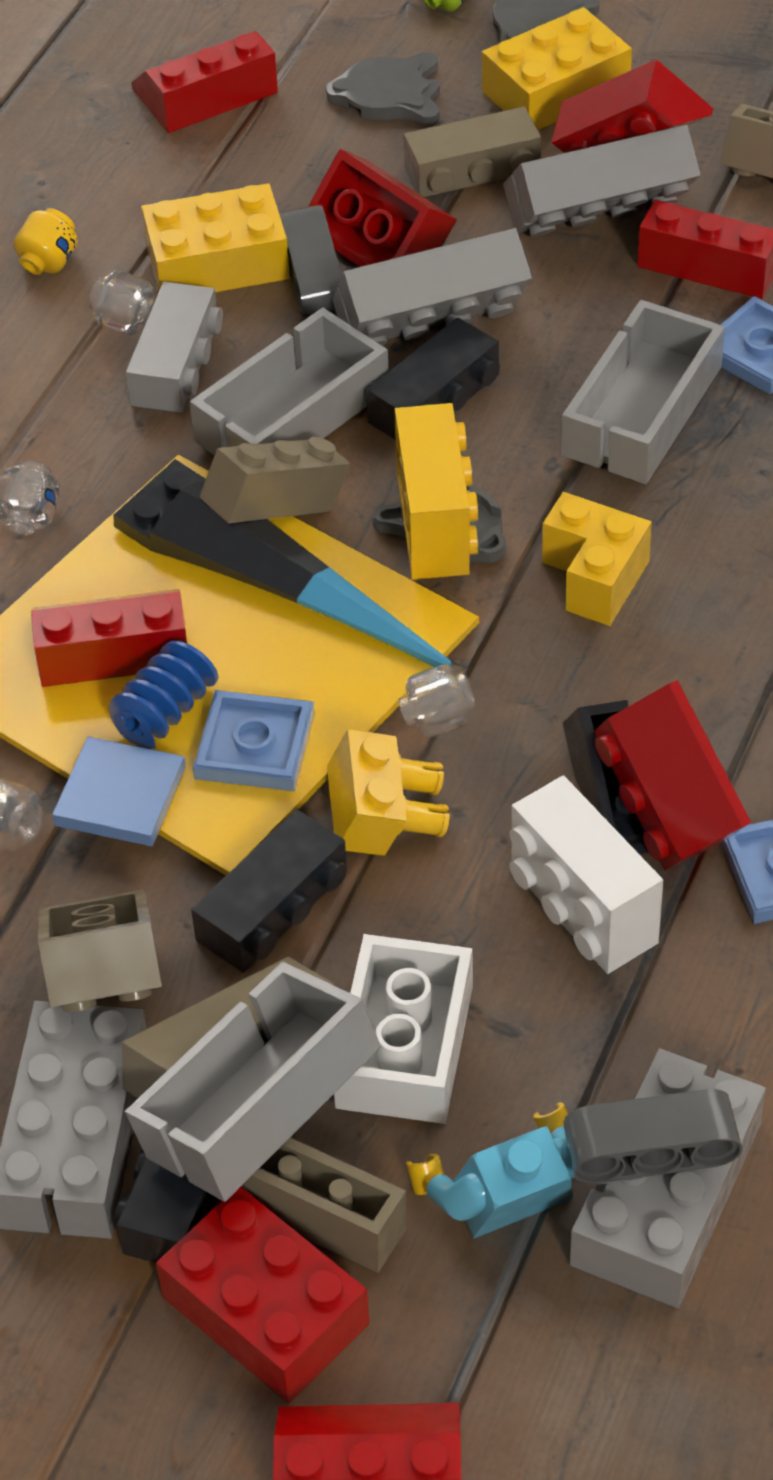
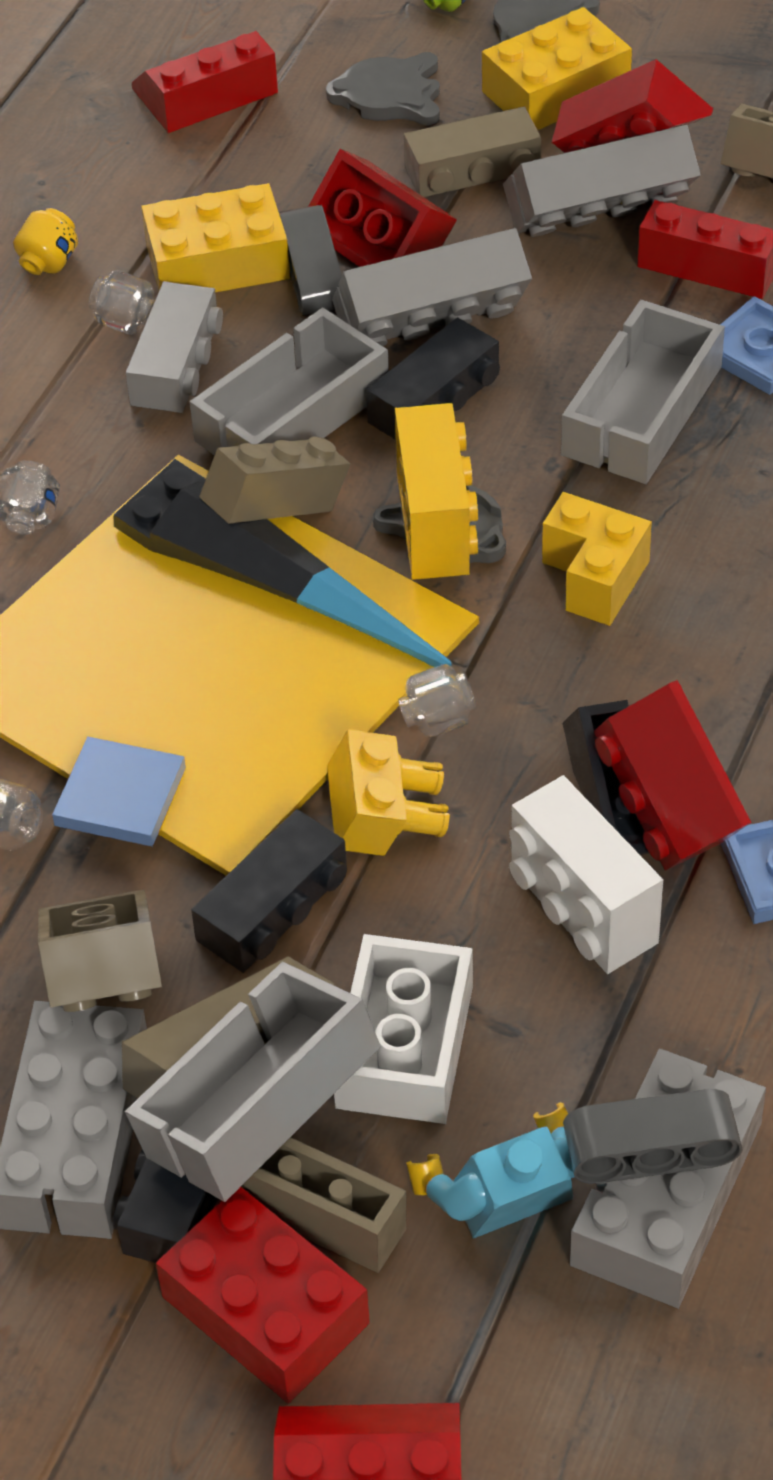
red slope [31,589,187,687] -> none
blue piece [109,641,219,749] -> none
medium blue tile [193,690,315,791] -> none

